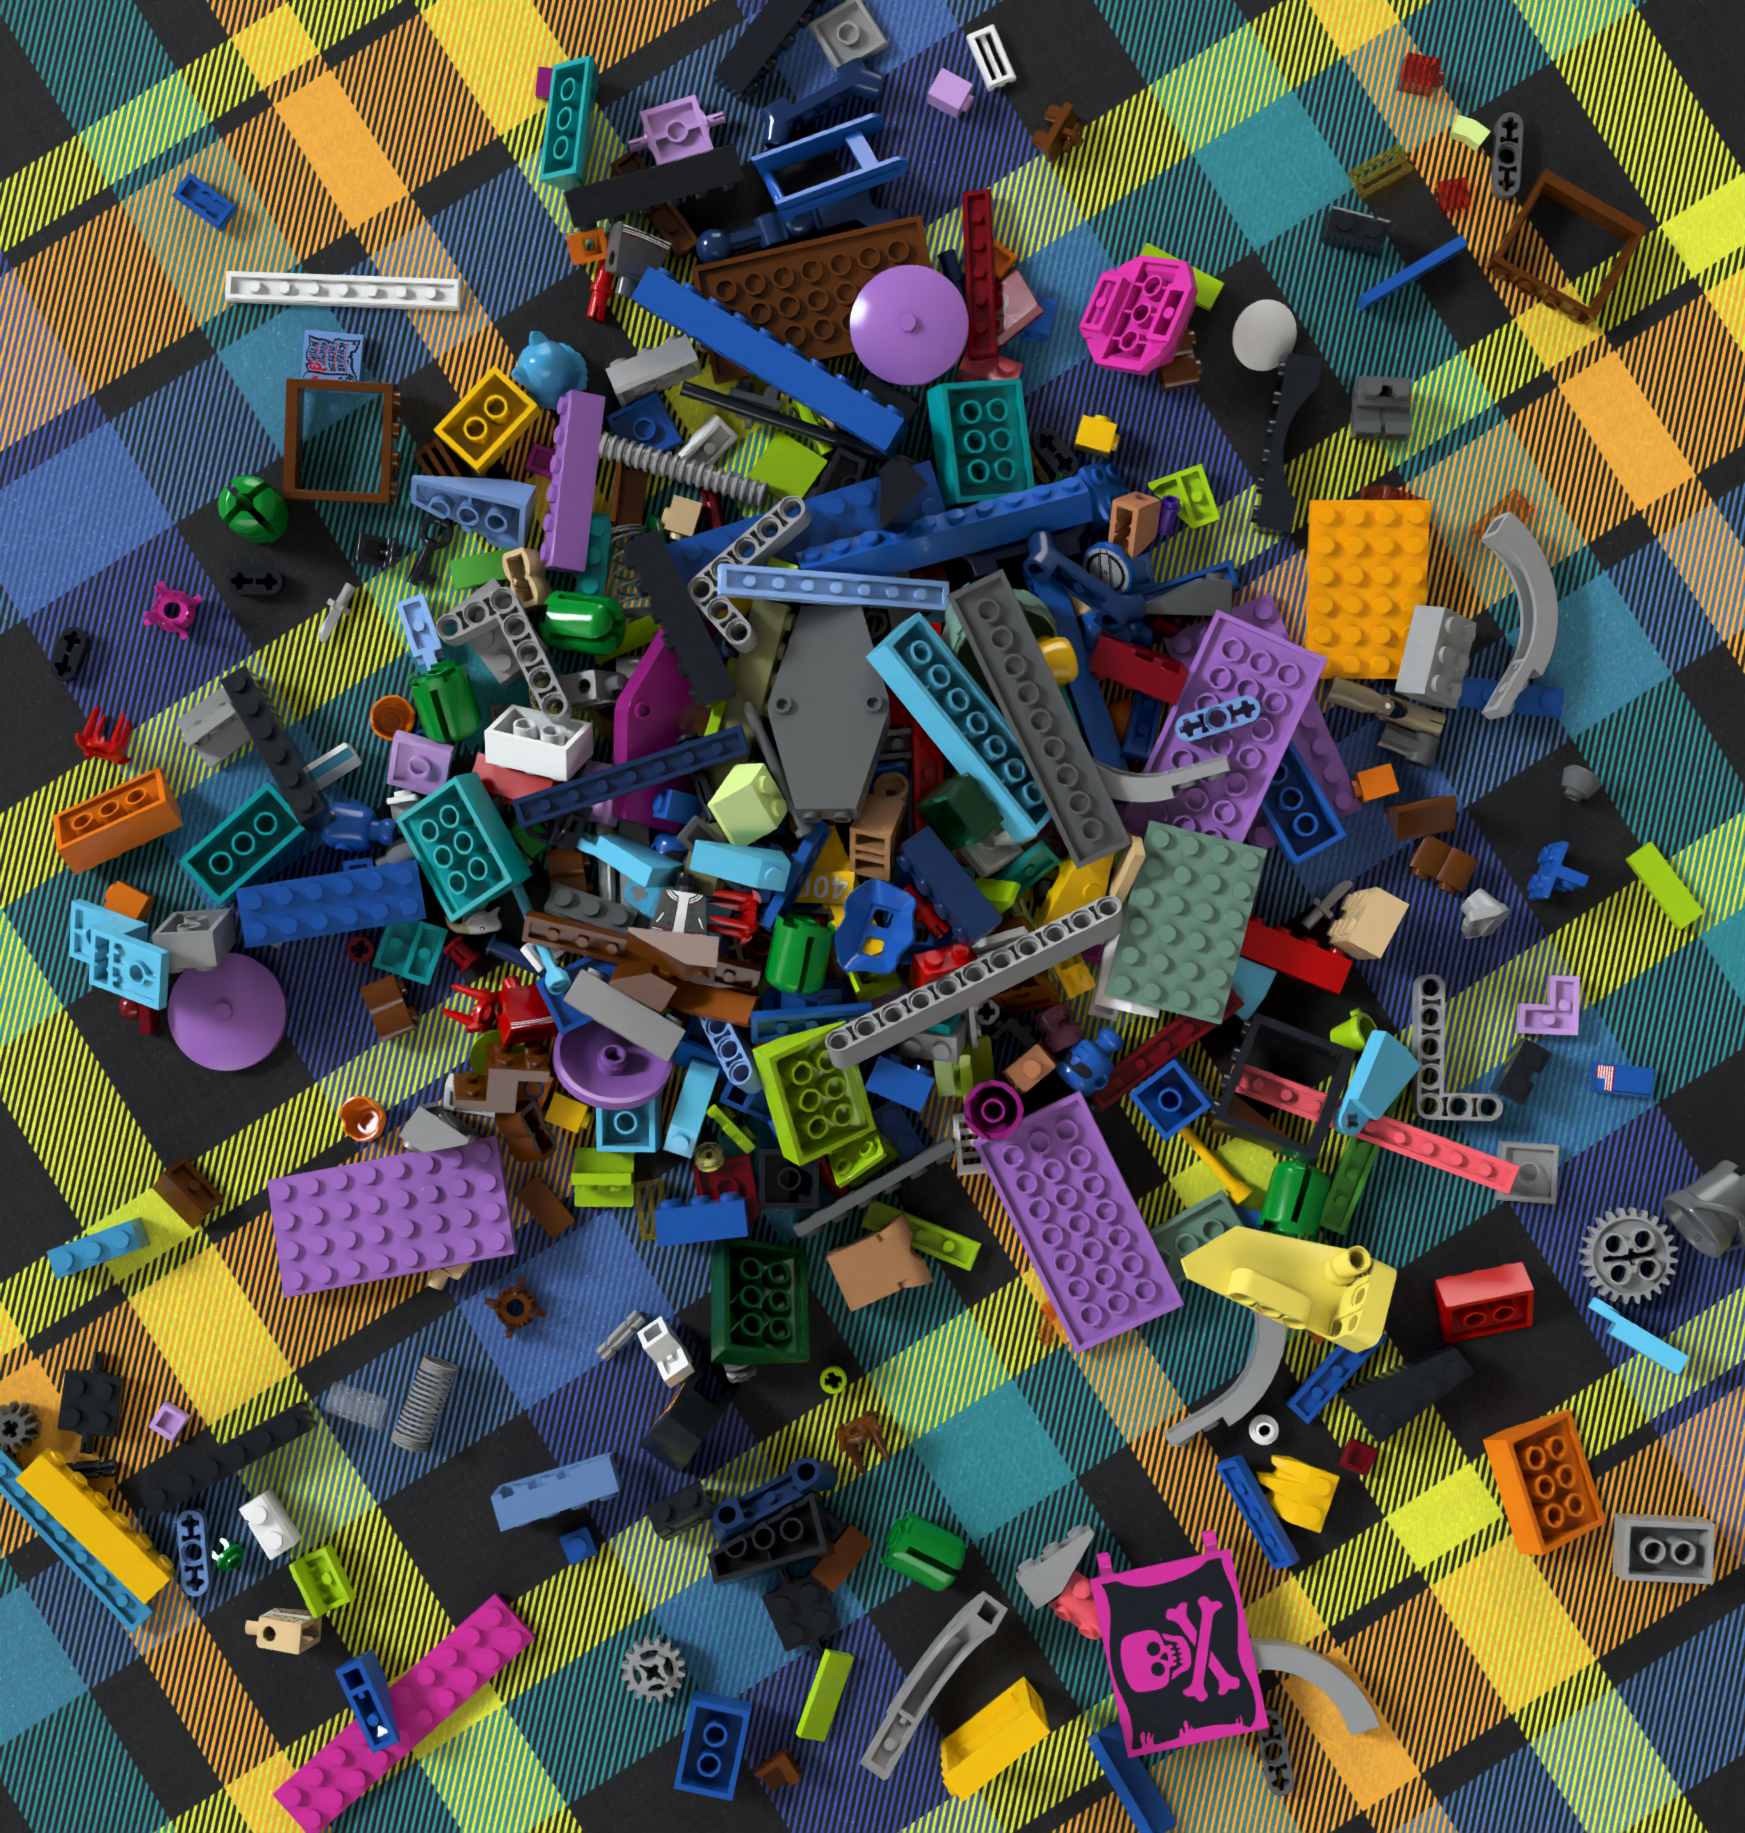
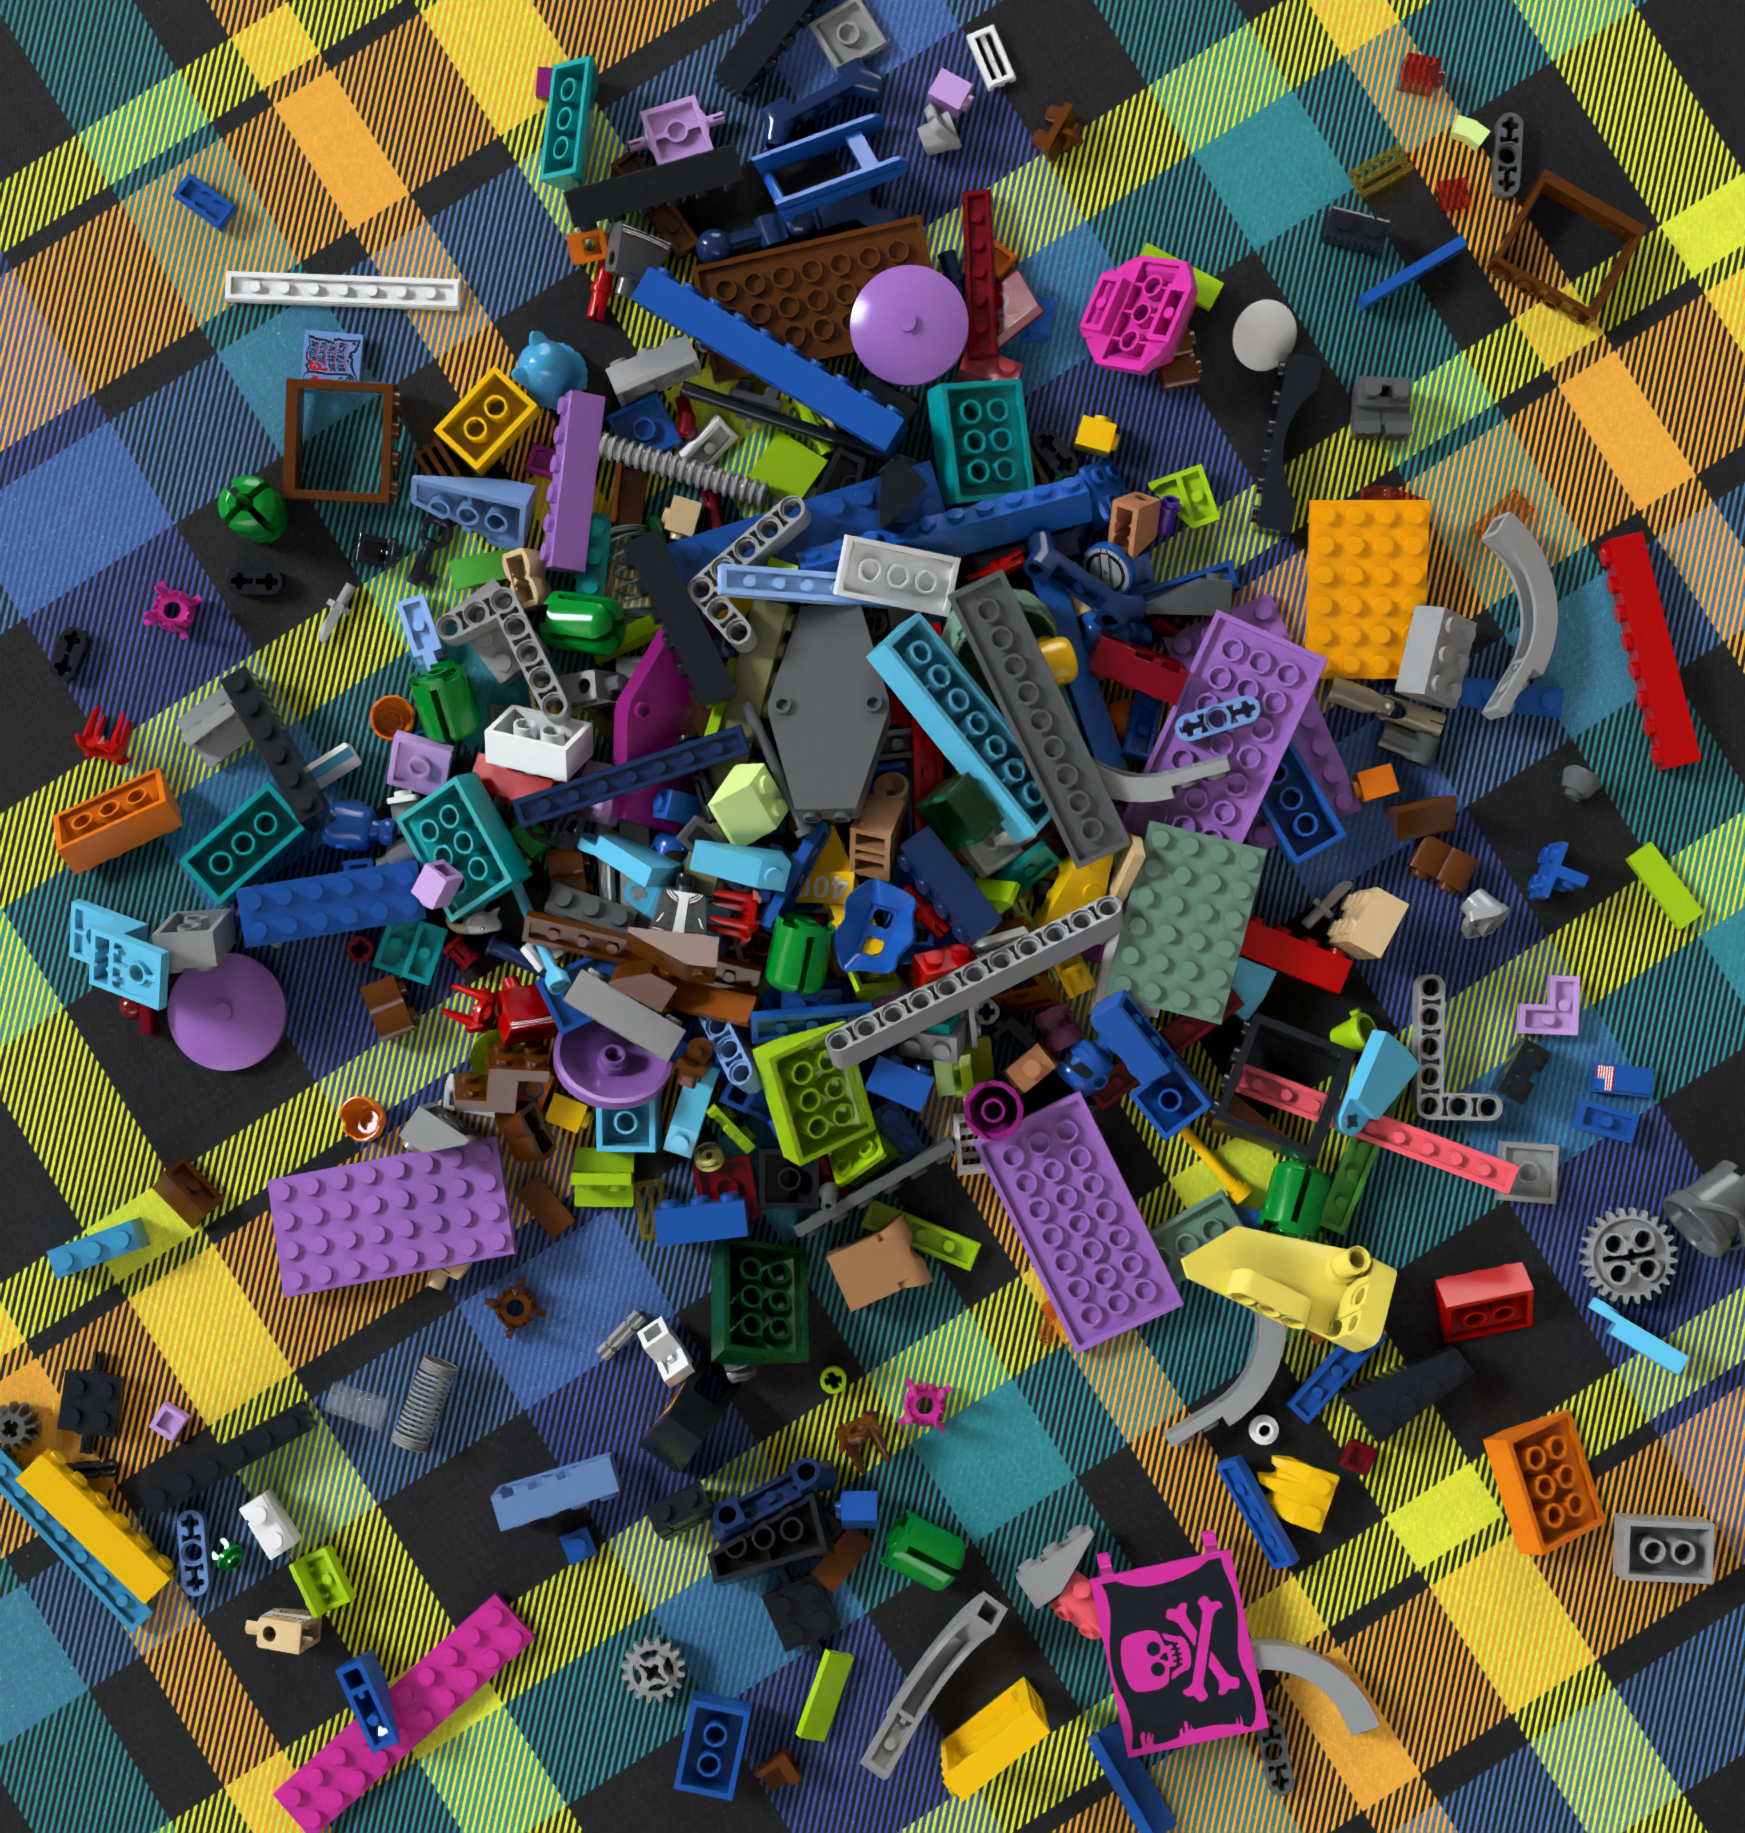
orange brick [103,880,157,922] -> none
none -> lavender brick [411,859,465,910]
none -> dark red arm [675,395,697,440]
none -> reddish brown hips [675,1037,716,1089]
none -> dark grey arm [819,1182,840,1212]
none -> white plate [833,534,961,617]
none -> blue brick [835,1491,877,1529]
none -> dark pink piece [898,1378,952,1433]
none -> light grey piece [917,102,962,156]
none -> red pin [966,548,1025,584]
none -> blue brick [1089,989,1177,1085]
none -> blue plate [1572,1099,1640,1144]
none -> red brick [1599,531,1701,771]

